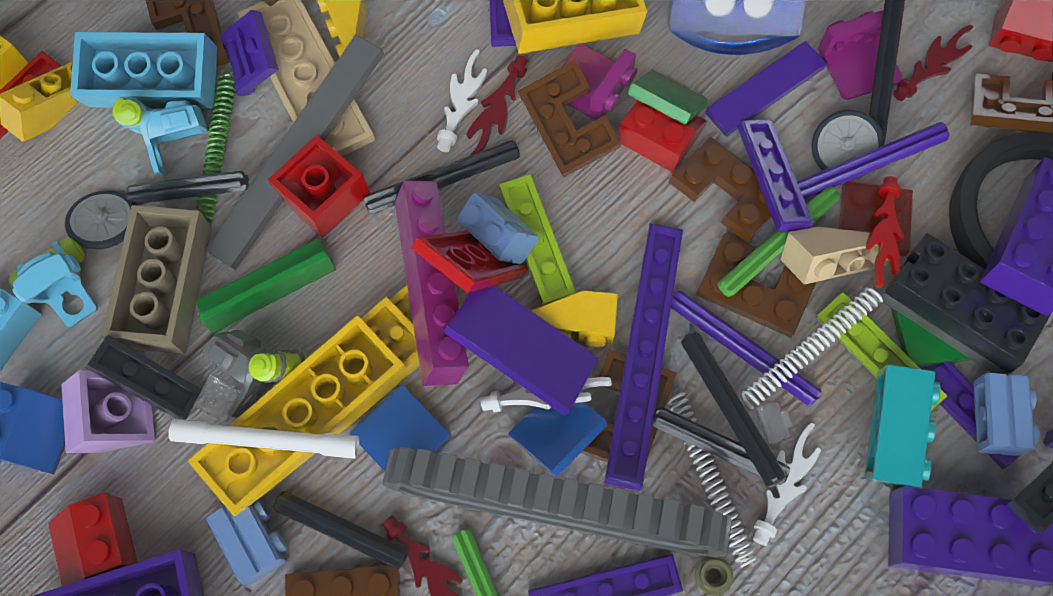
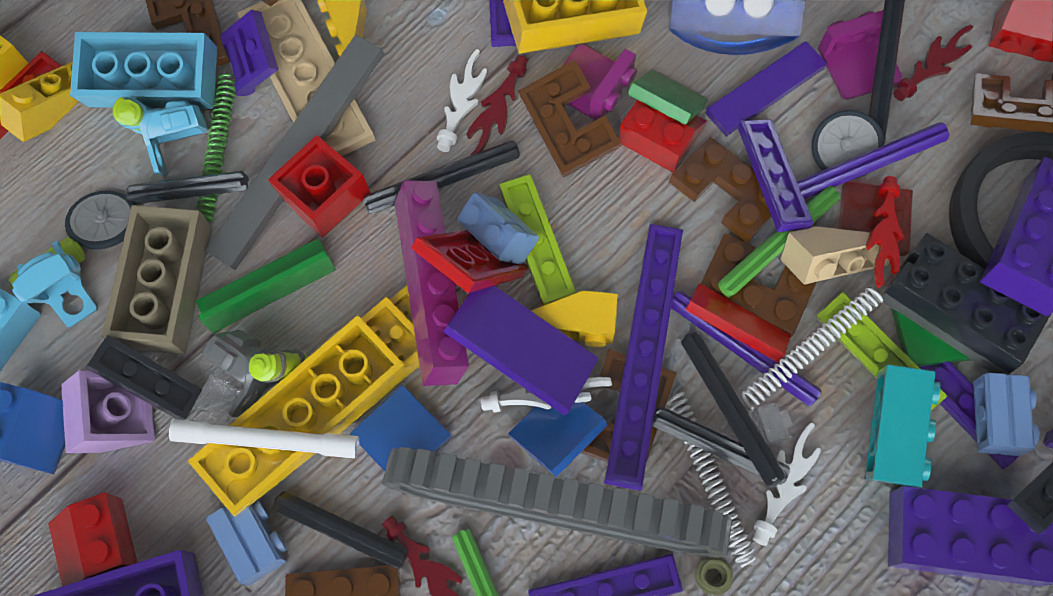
none -> red tile [685,283,791,363]

